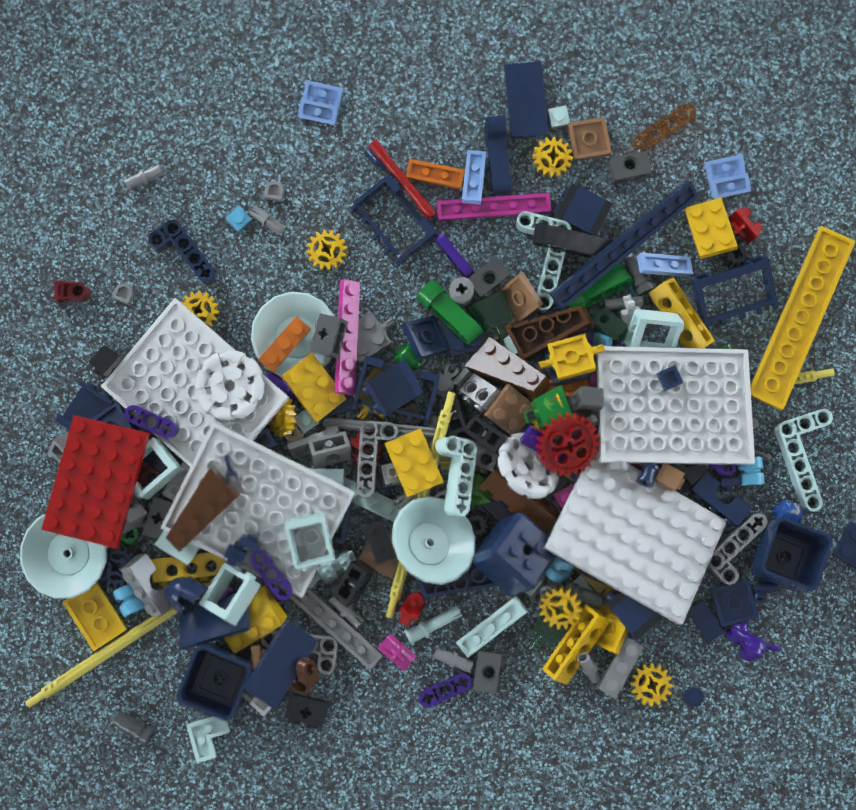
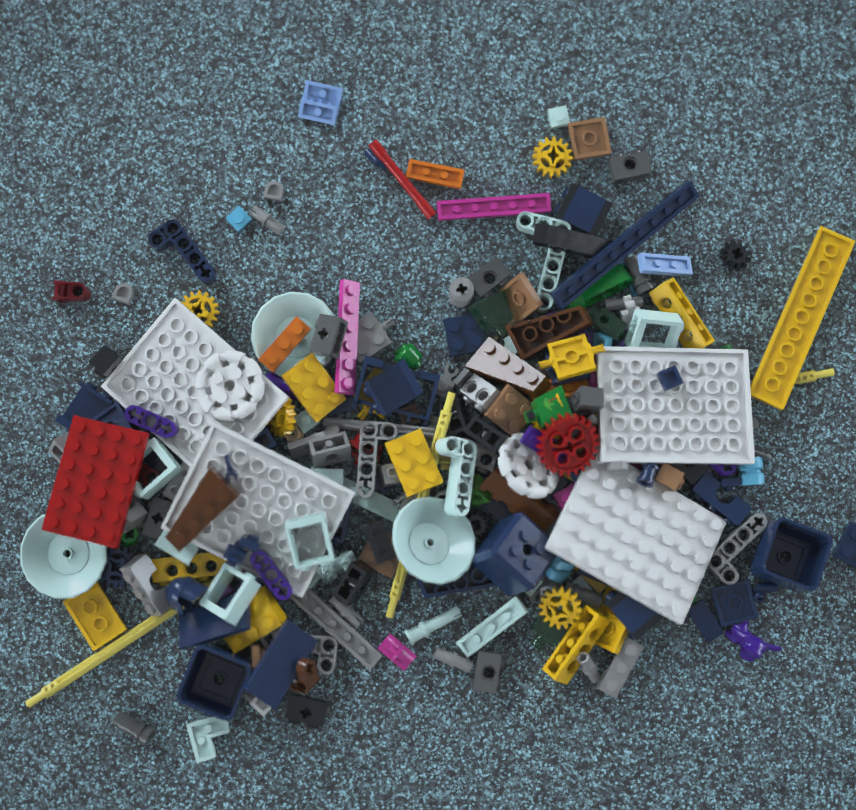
medium azure wheel [112,584,145,617] -> none
light grey pin [124,164,164,190] -> none
yellow gear [306,229,347,271] -> none
dark blue hinge [348,174,437,268] -> none
red hips [399,592,425,627] -> none
dark blue plate [402,315,450,360] -> none
green beam [416,280,483,345] -> none
dark purple beam [419,672,472,707] -> none
dark purple beam [433,232,474,279] -> none
light blue plate [462,150,486,205] -> none
dark blue beam [485,115,512,195] -> none
dark blue tile [504,61,549,139] -> none
yellow gear [629,663,673,706] -> none
clear orange beam [632,104,696,152] -> none
yellow plate [684,198,738,259] -> none
dark blue plate [684,687,704,707] -> none
dark blue hinge [690,255,778,330] -> none
light blue slope [704,154,751,199] -> none
red hips [728,207,763,244] -> none
blue head [772,500,803,523] -> none
light aqua beam [774,409,833,512] -> none

